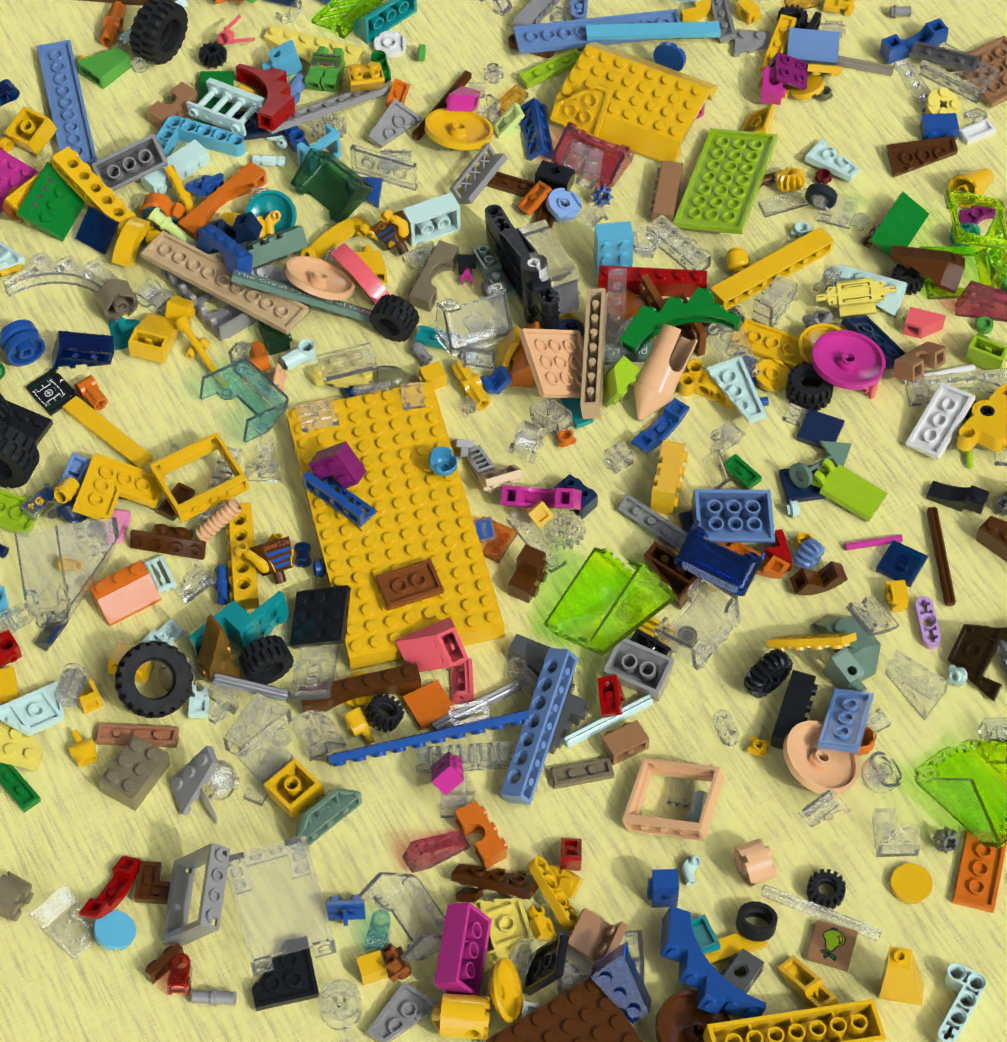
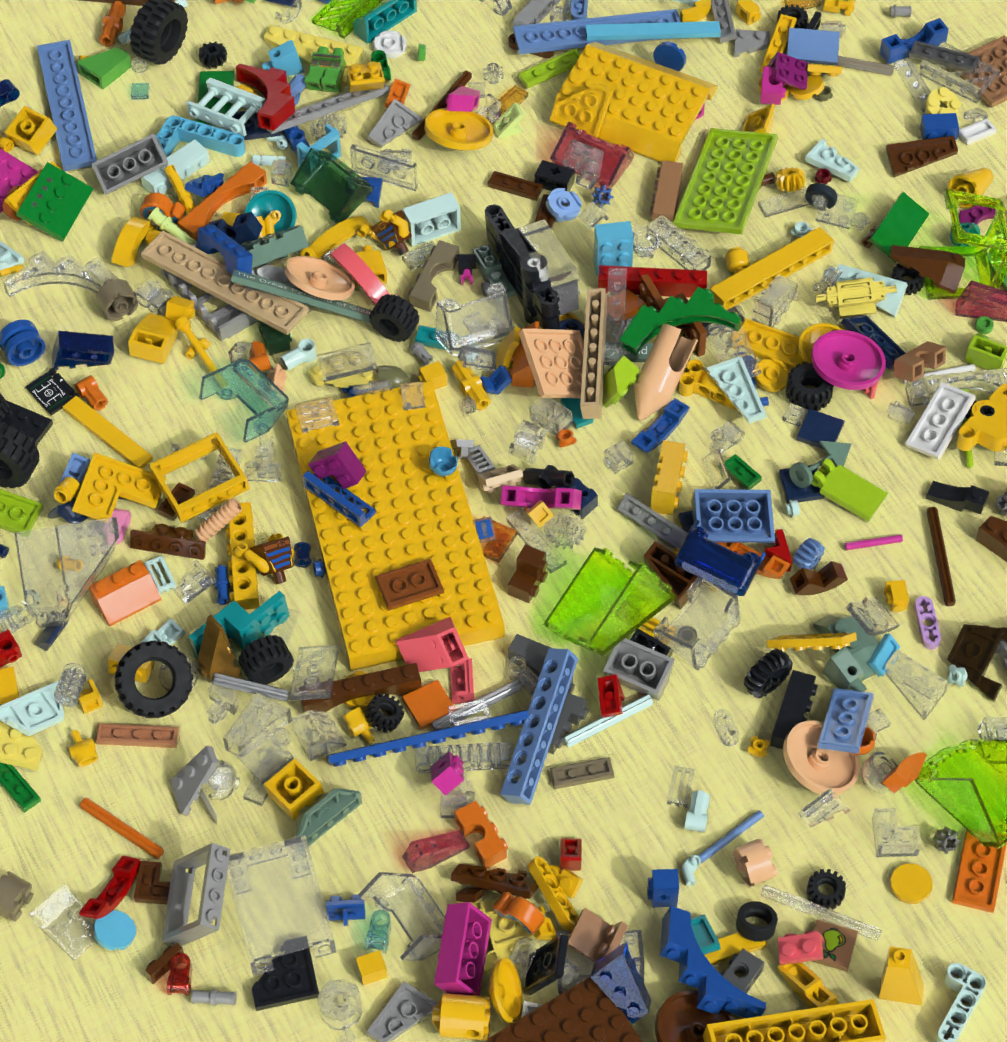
tile [19,484,57,521] -> none
yellow brick [51,146,136,237] -> none
clear blue tile [75,206,119,254] -> none
dark tan brick [99,735,170,811] -> none
teal shield [109,317,141,350] -> none
medium nougat arch [146,82,198,129] -> none
light aqua plate [188,685,210,718] -> none
coral plant [217,15,255,45] -> none
black plate [290,585,351,649] -> none
dark orange hips [381,943,411,983] -> none
light grey fence [449,143,508,204] -> none
orange plate [516,180,553,217] -> none
blue fence [521,98,554,161] -> none
medium nougat brick [601,720,649,765] -> none
light nougat window [622,758,725,841] -> none
yellow plate [794,532,813,549] -> none
light grey bracket [802,310,833,328] -> none
clear blue plate [876,540,928,588] -> none
coral slope [903,307,946,339] -> none
none -> orange axle [80,798,164,859]
none -> clear light blue tile [131,83,149,100]
none -> clear brick [270,159,293,187]
none -> orange animal [493,892,545,935]
none -> black piece [523,465,575,489]
none -> medium blue bar [698,810,764,864]
none -> coral bracket [778,931,825,965]
none -> medium azure tile [868,633,900,676]
none -> orange slope [882,752,927,794]
none -> clear brick [886,401,915,426]

